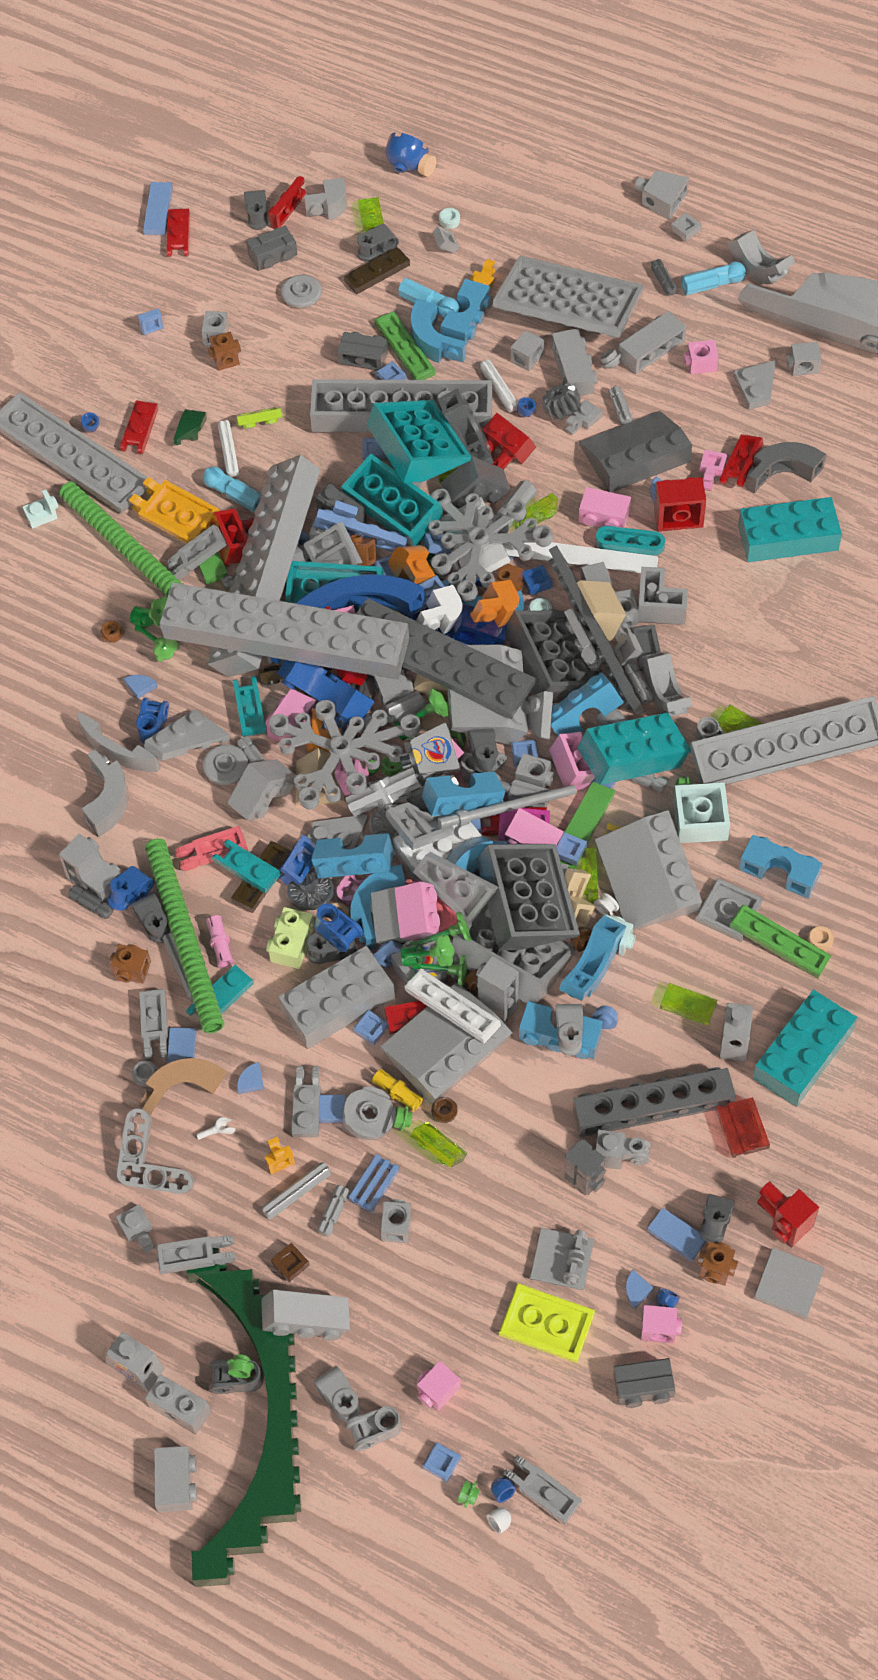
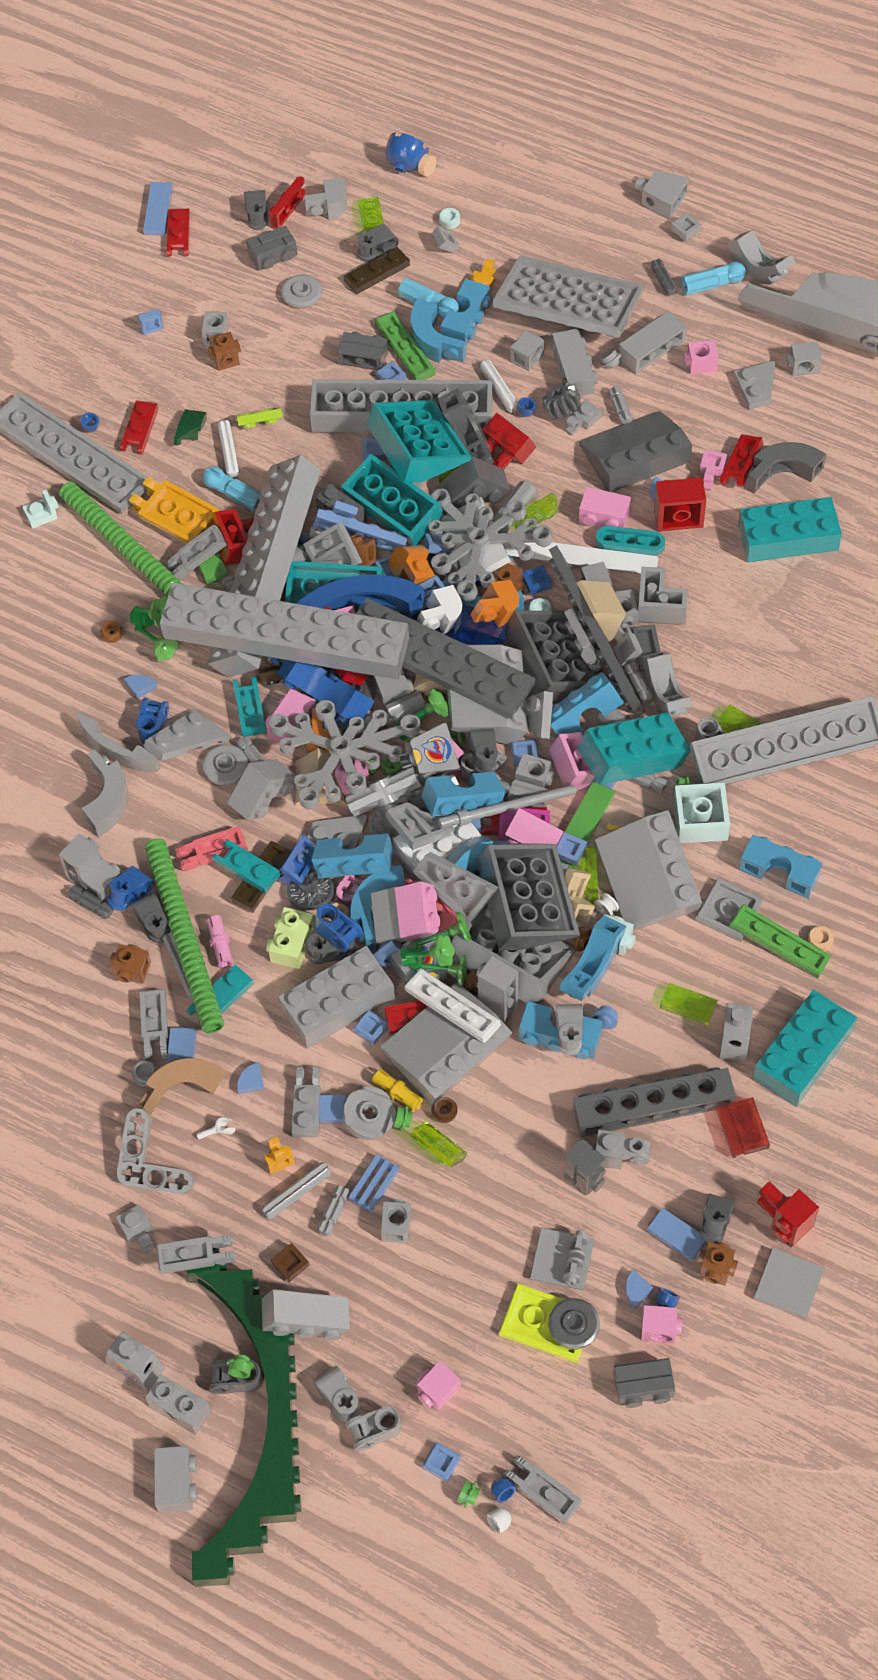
none -> flat silver wheel [548,1298,600,1350]

